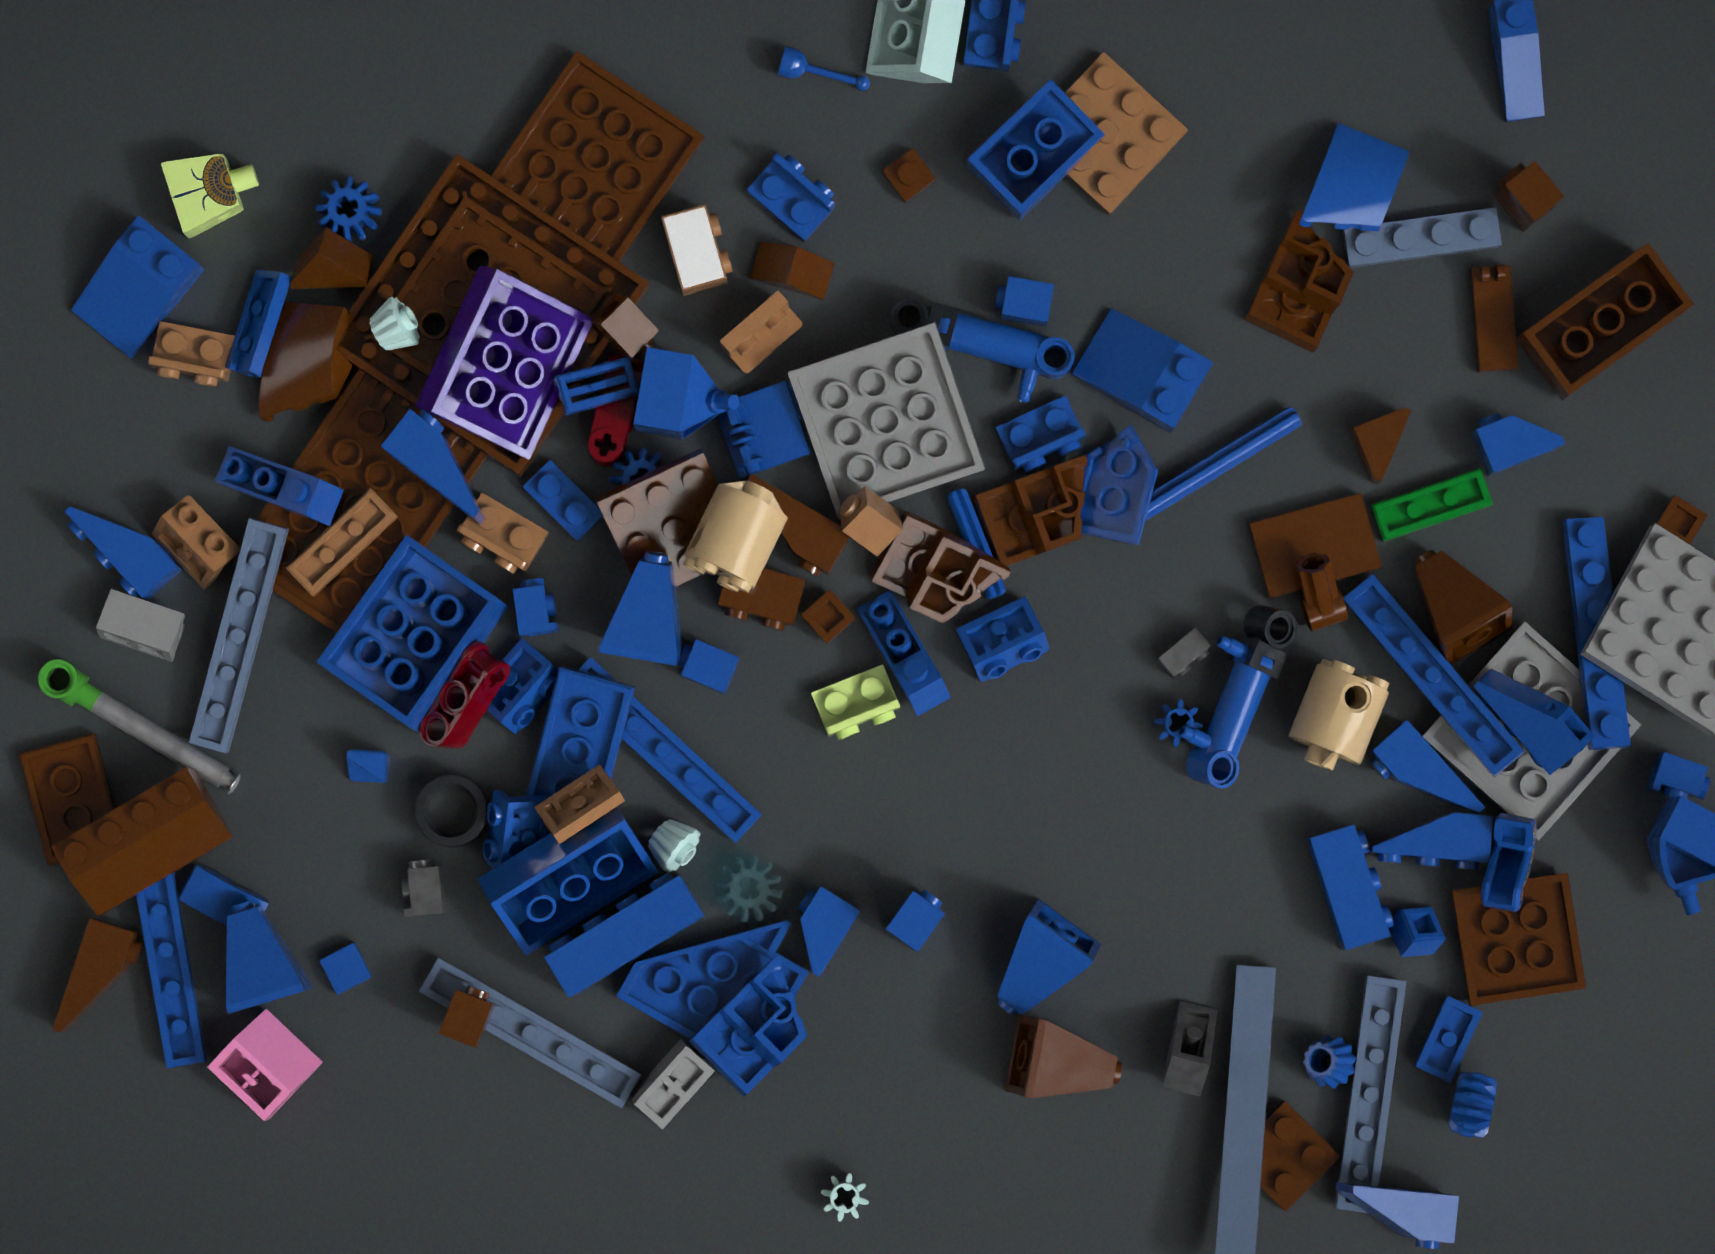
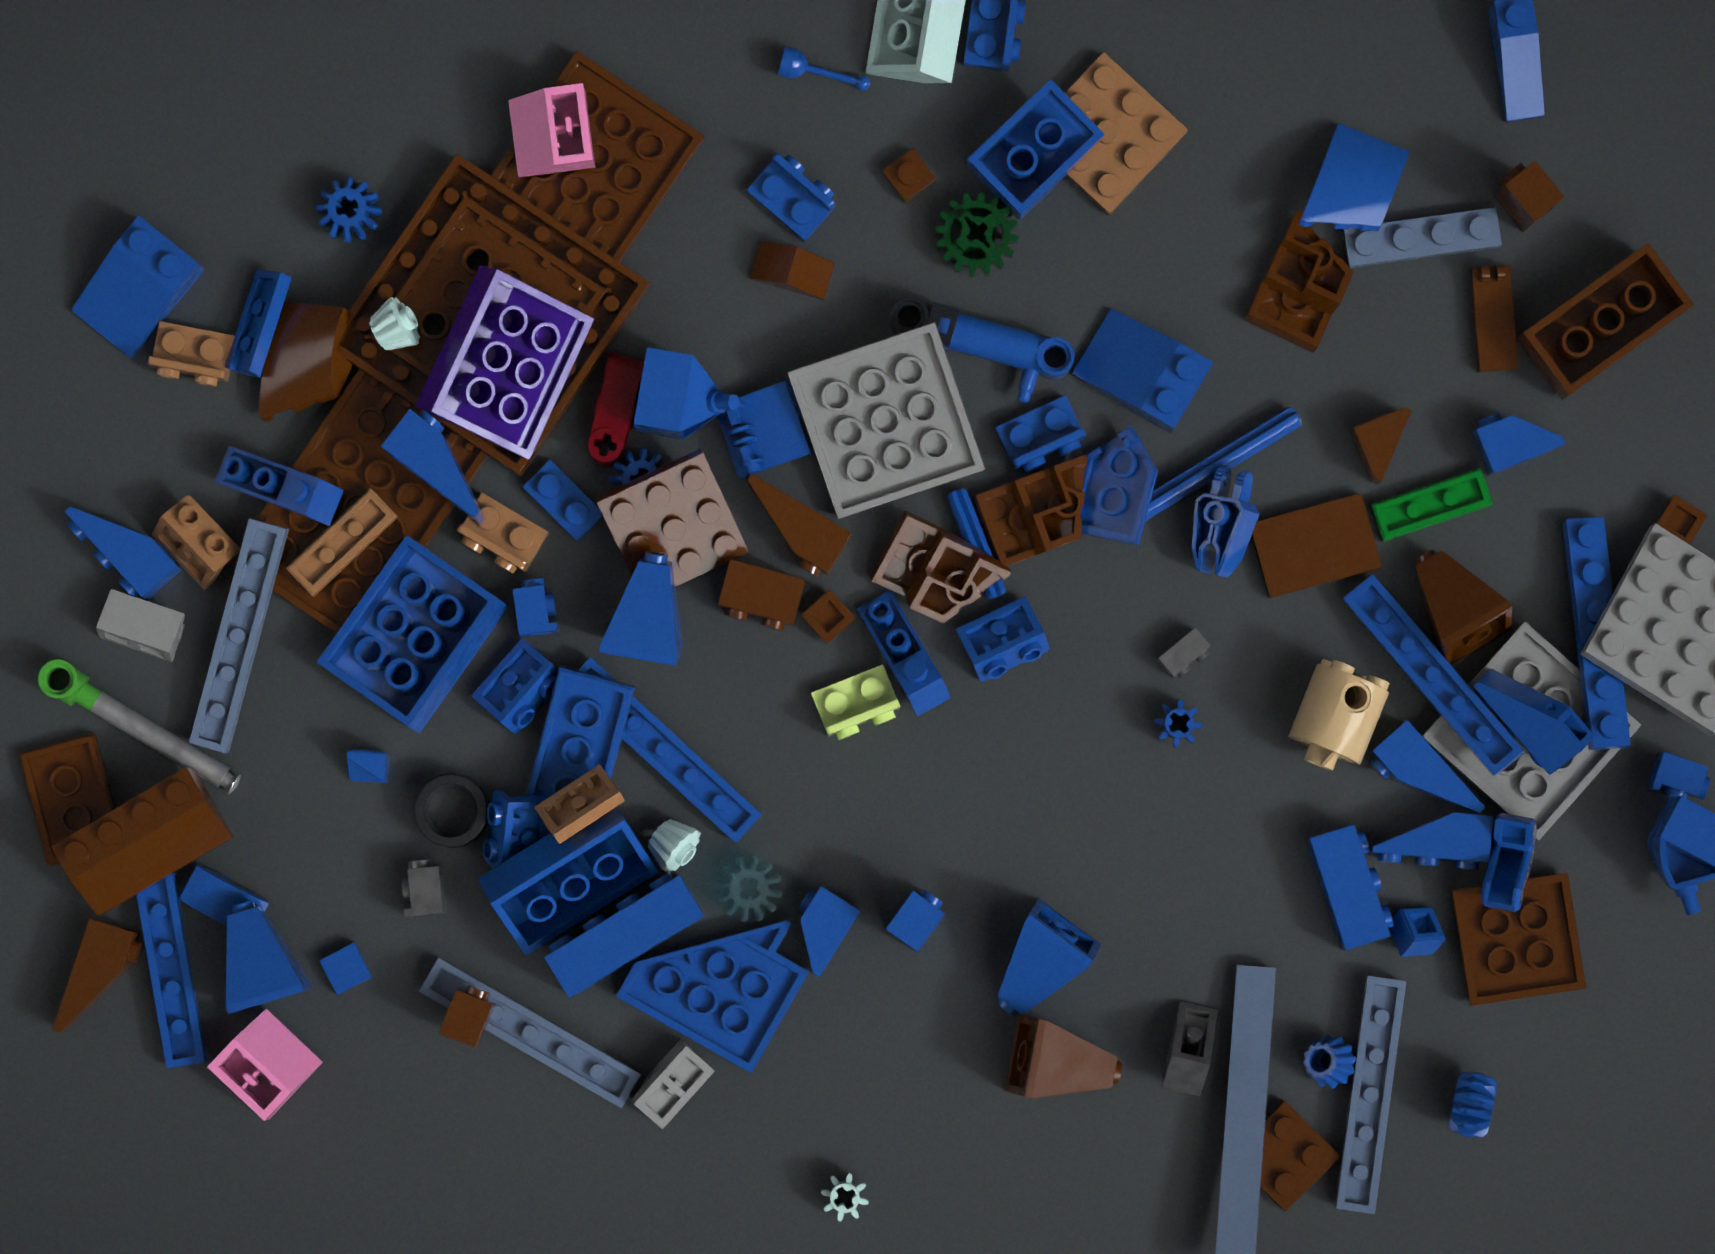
yellowish green torso [161,154,259,238] -> none
reddish brown slope [290,227,374,289] -> none
dark red piece [420,641,510,749] -> none
blue tile [553,357,639,416] -> none
brick [591,294,659,358] -> none
white brick [661,204,733,296] -> none
blue brick [677,639,740,695] -> none
tan cylinder [683,481,788,593] -> none
blue slope [689,956,807,1097] -> none
medium nougat bracket [720,290,803,374] -> none
medium nougat brick [839,486,903,556] -> none
blue brick [995,276,1054,327] -> none
blue piece [1179,605,1297,789] -> none
reddish brown piece [1296,553,1348,632] -> none
slope [1336,1182,1459,1249] -> none
blue plate [1414,995,1483,1083] -> none
none -> bright pink slope [508,83,595,177]
none -> dark green gear [935,192,1019,277]
none -> blue hinge [1192,465,1259,578]

